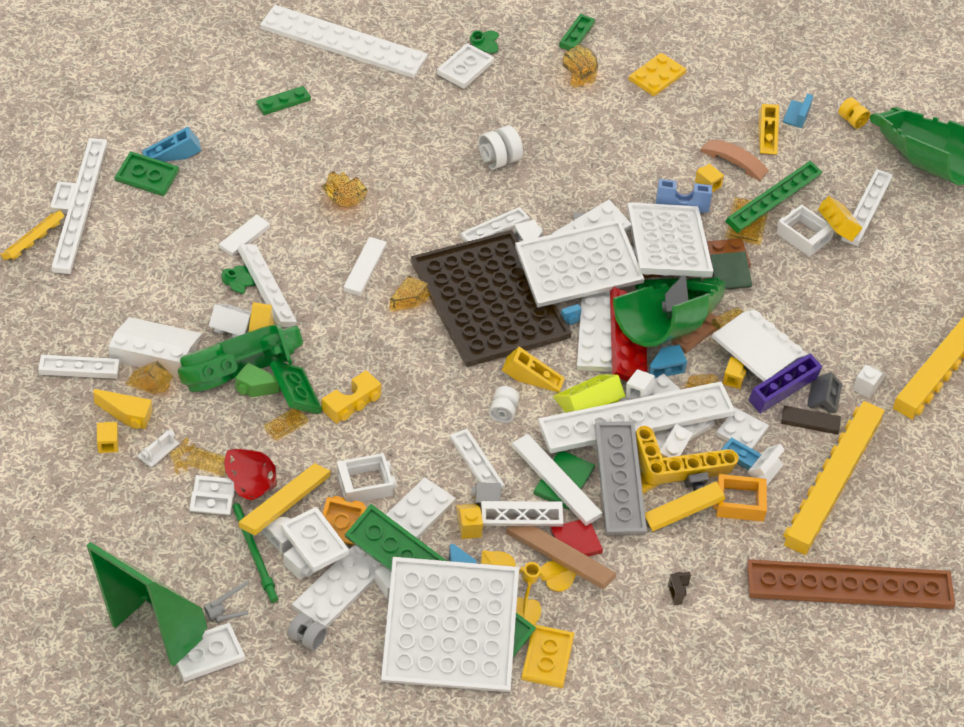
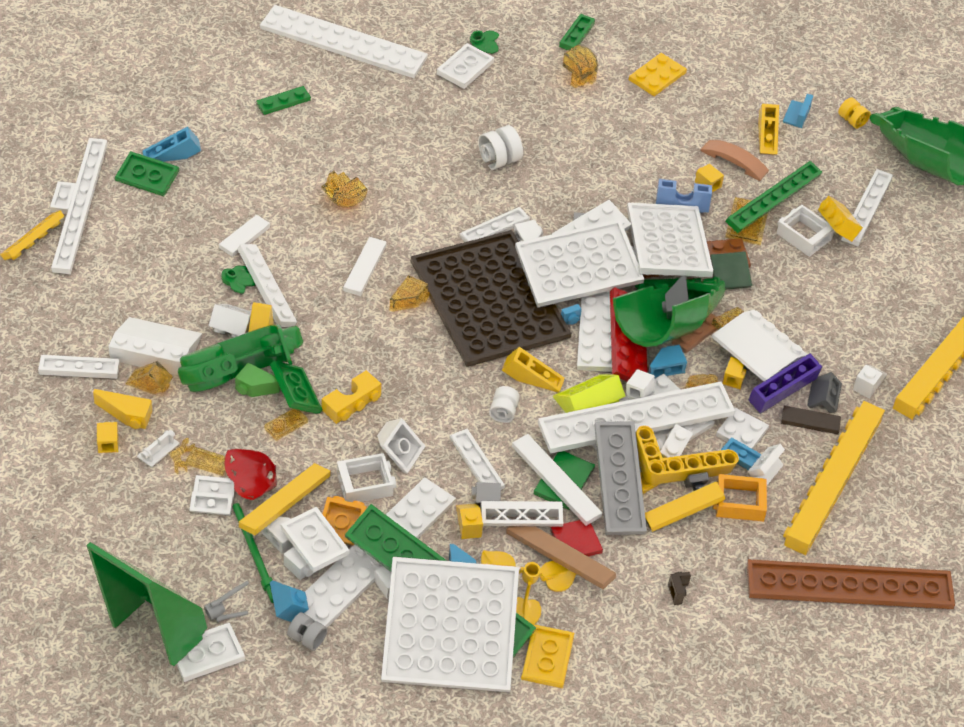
none -> dark azure slope [270,580,309,622]
none -> white slope [377,418,425,474]

